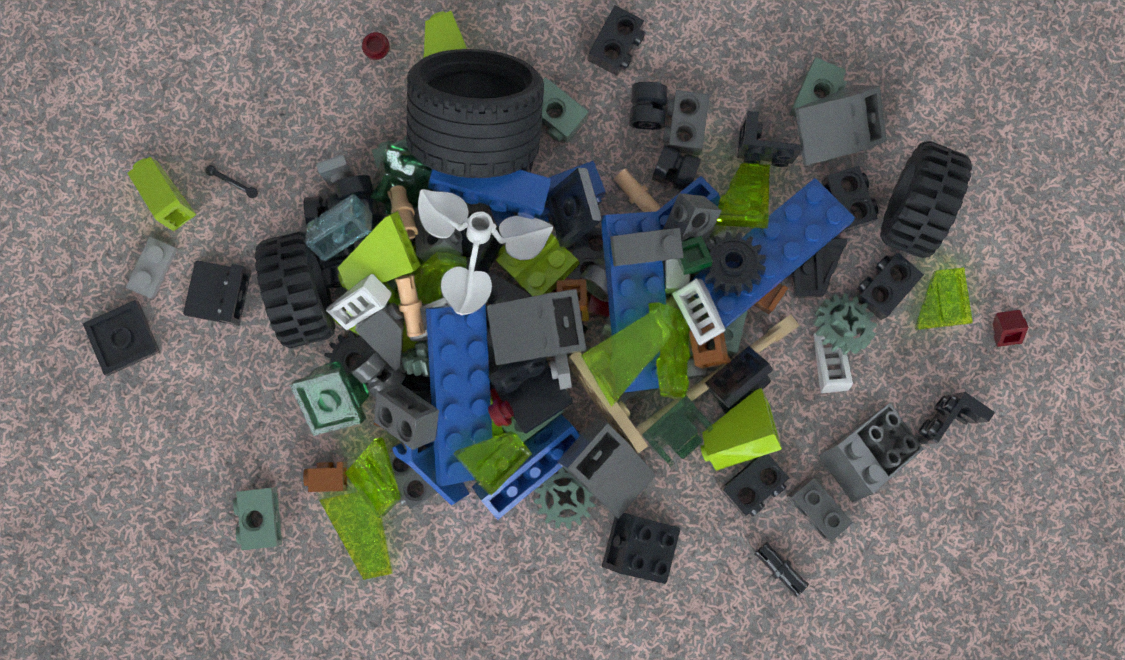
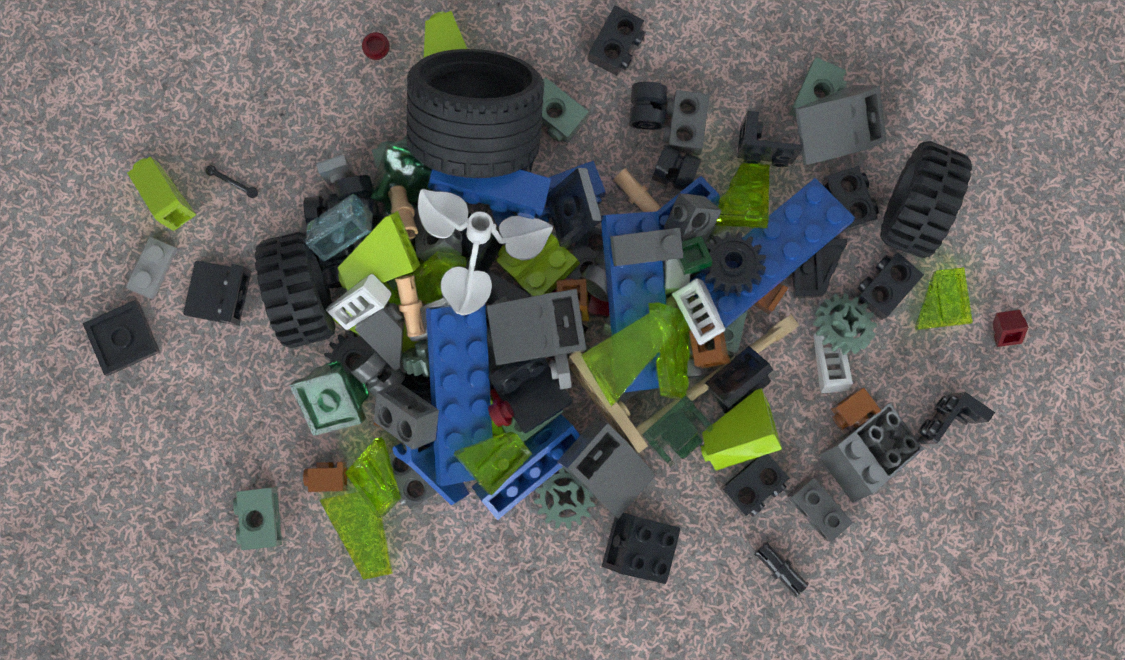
none -> dark orange brick [831,387,881,430]

